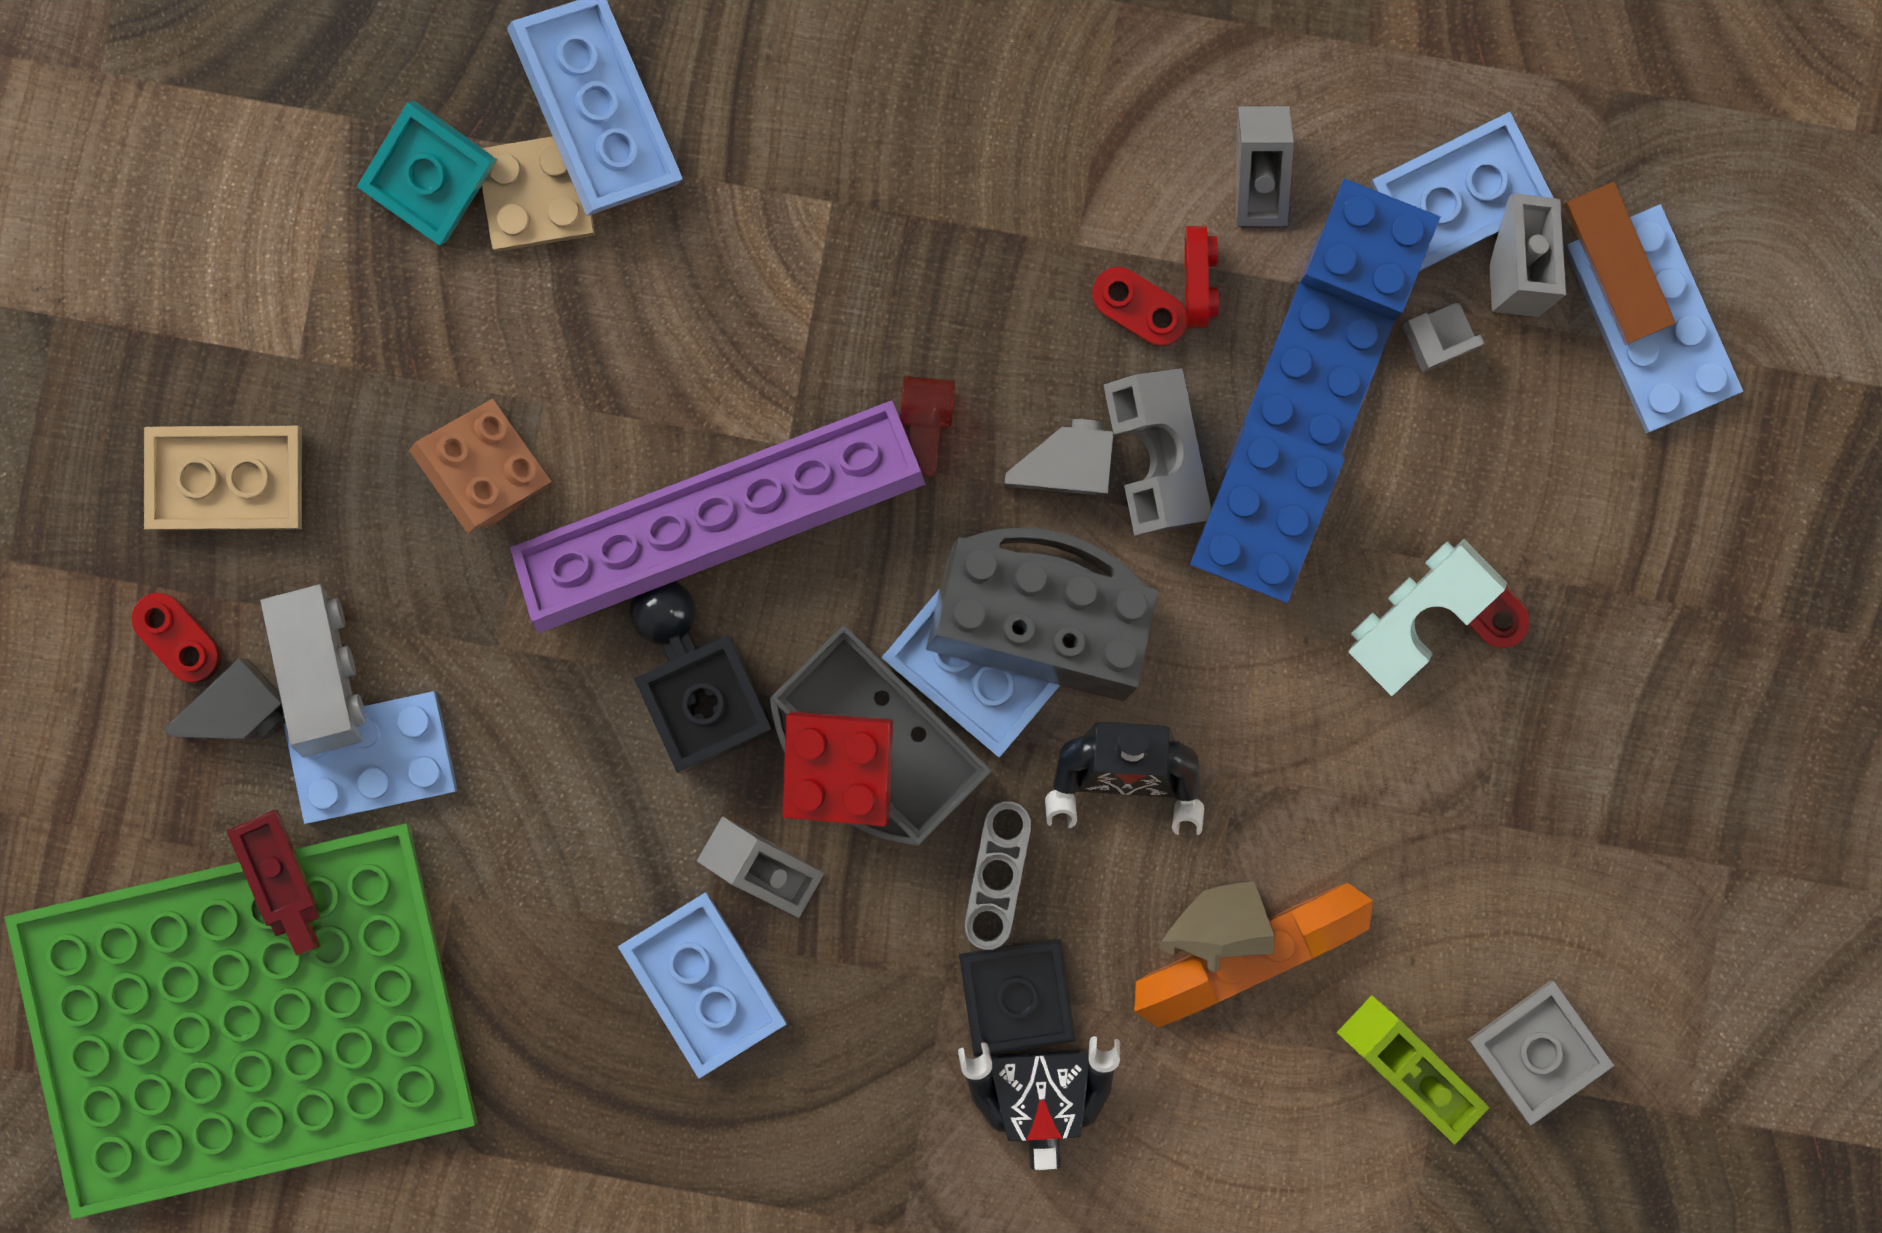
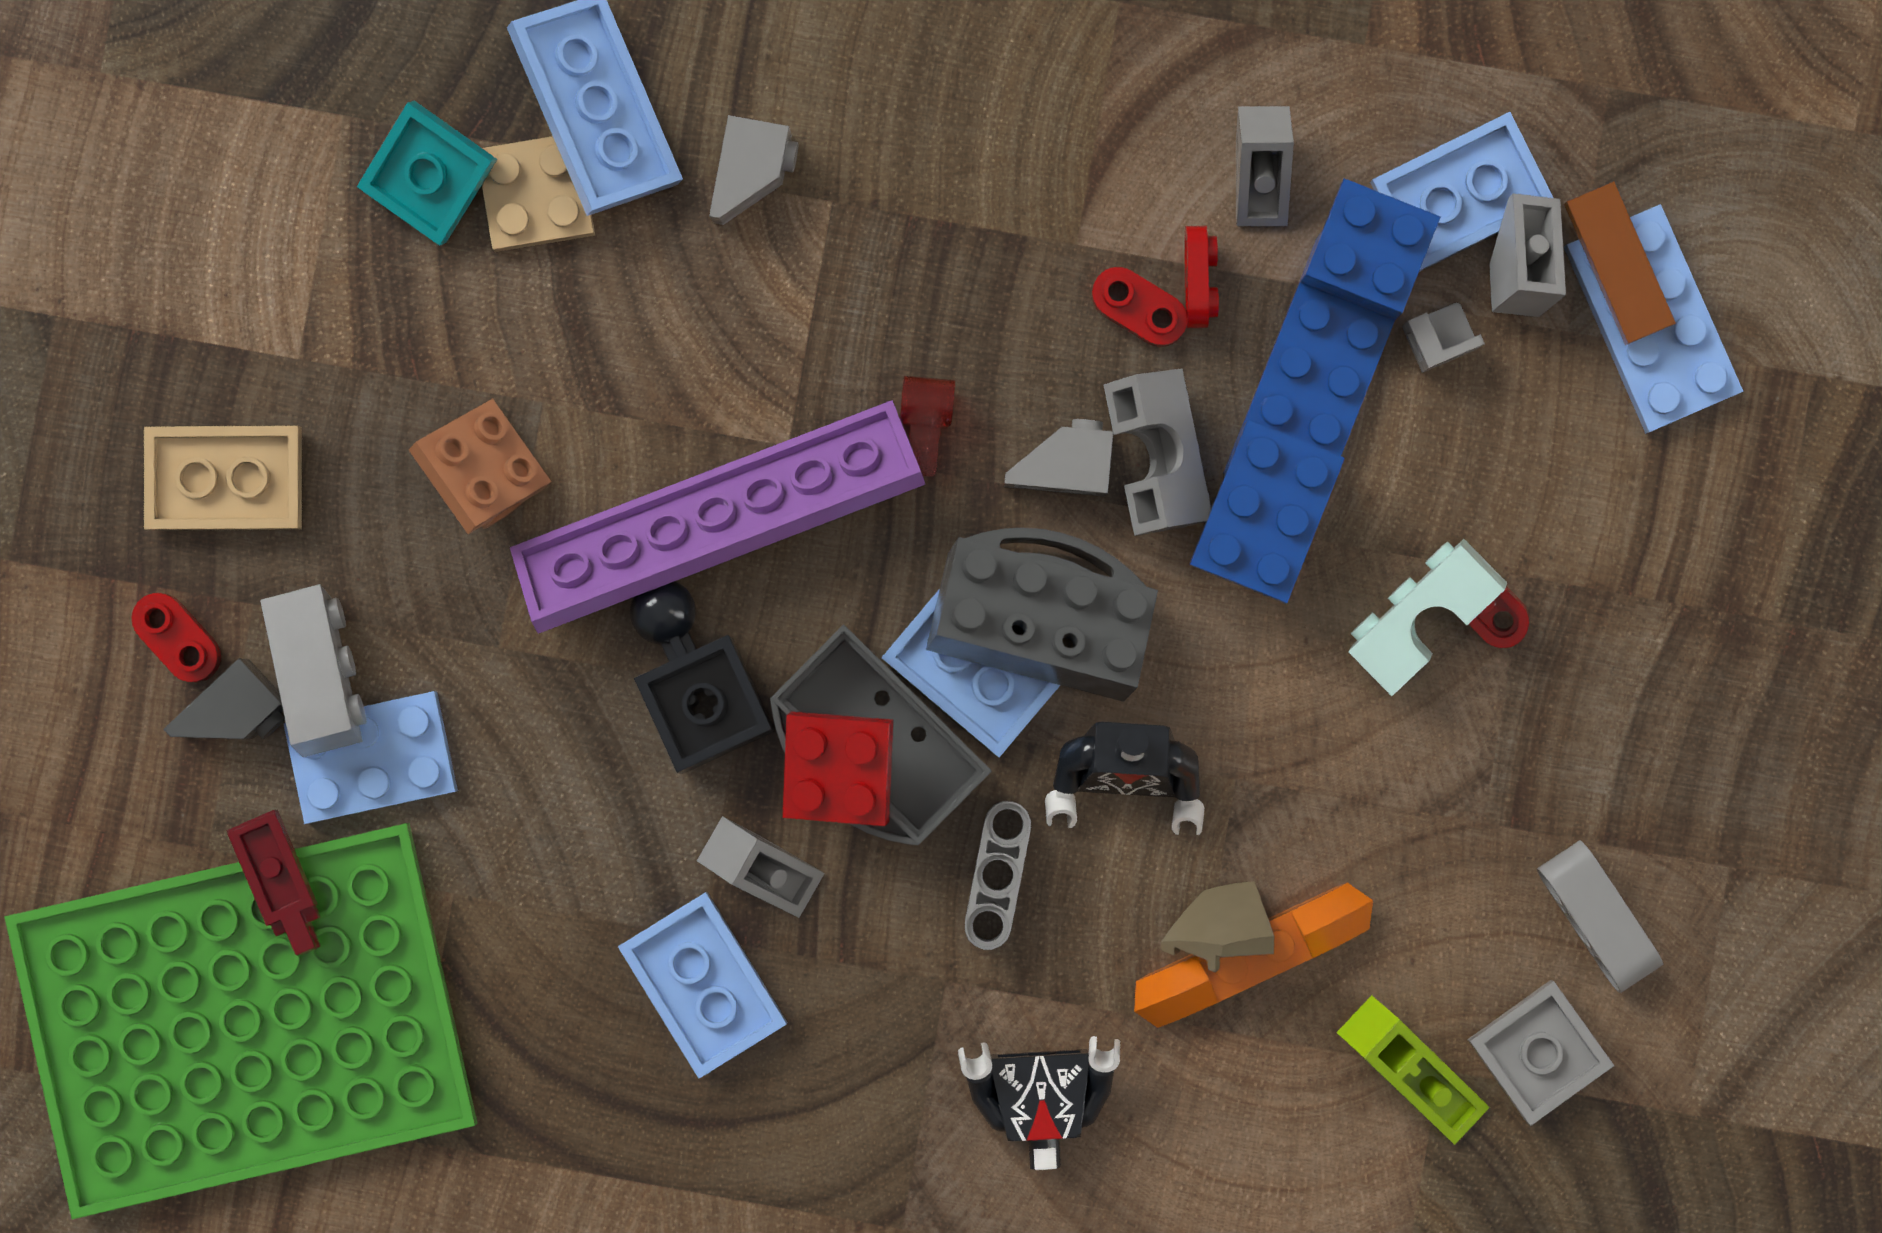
black tile [959,938,1076,1056] -> none
none -> light grey slope [709,115,799,225]
none -> light grey beam [1537,840,1664,993]

